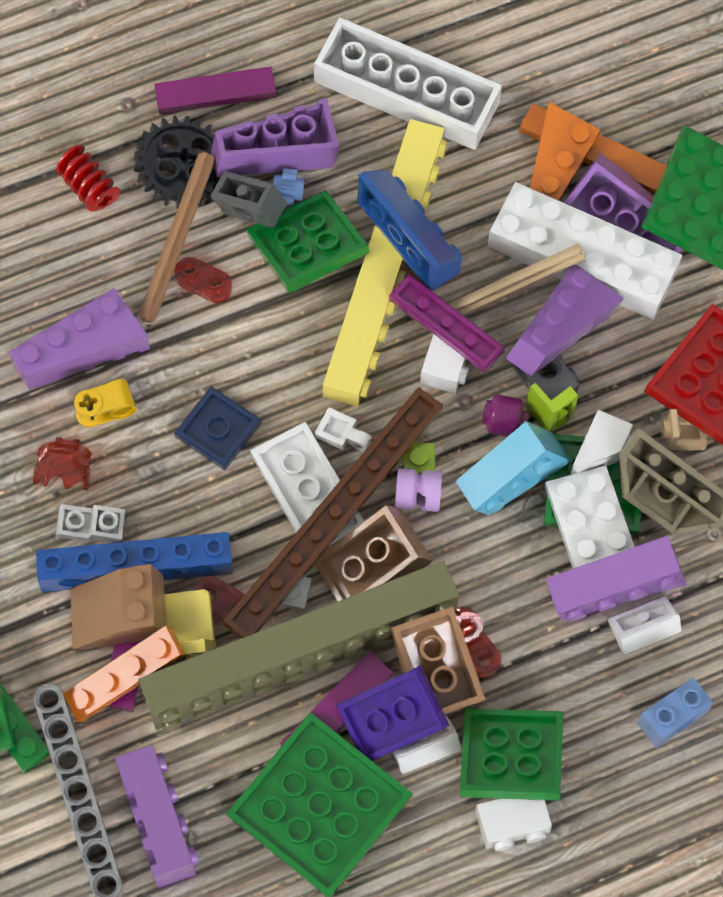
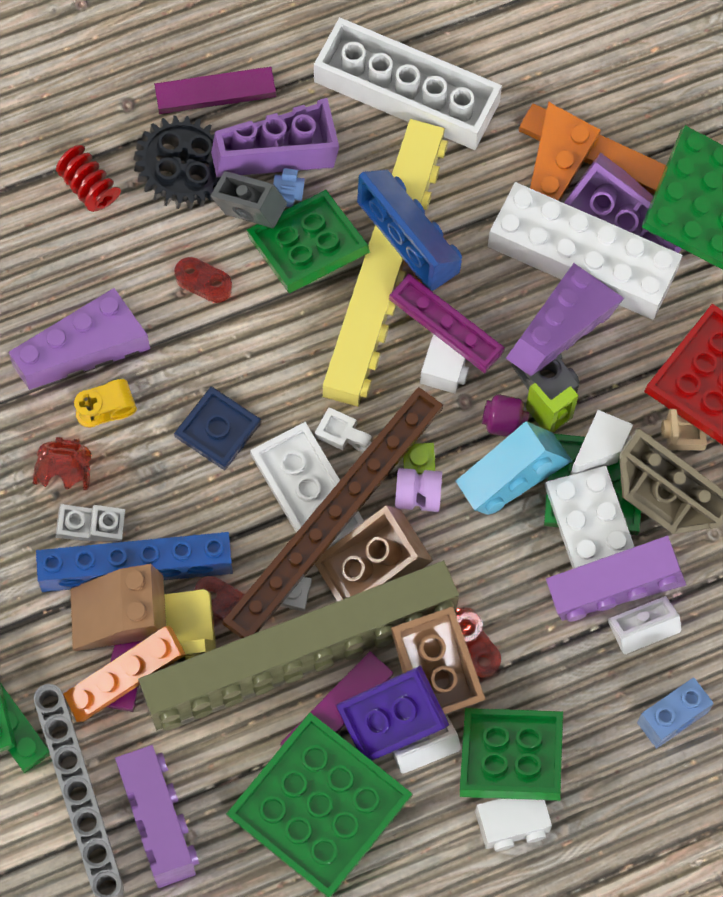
medium nougat axle [138,152,215,323] -> none
tan axle [448,244,585,316] -> none

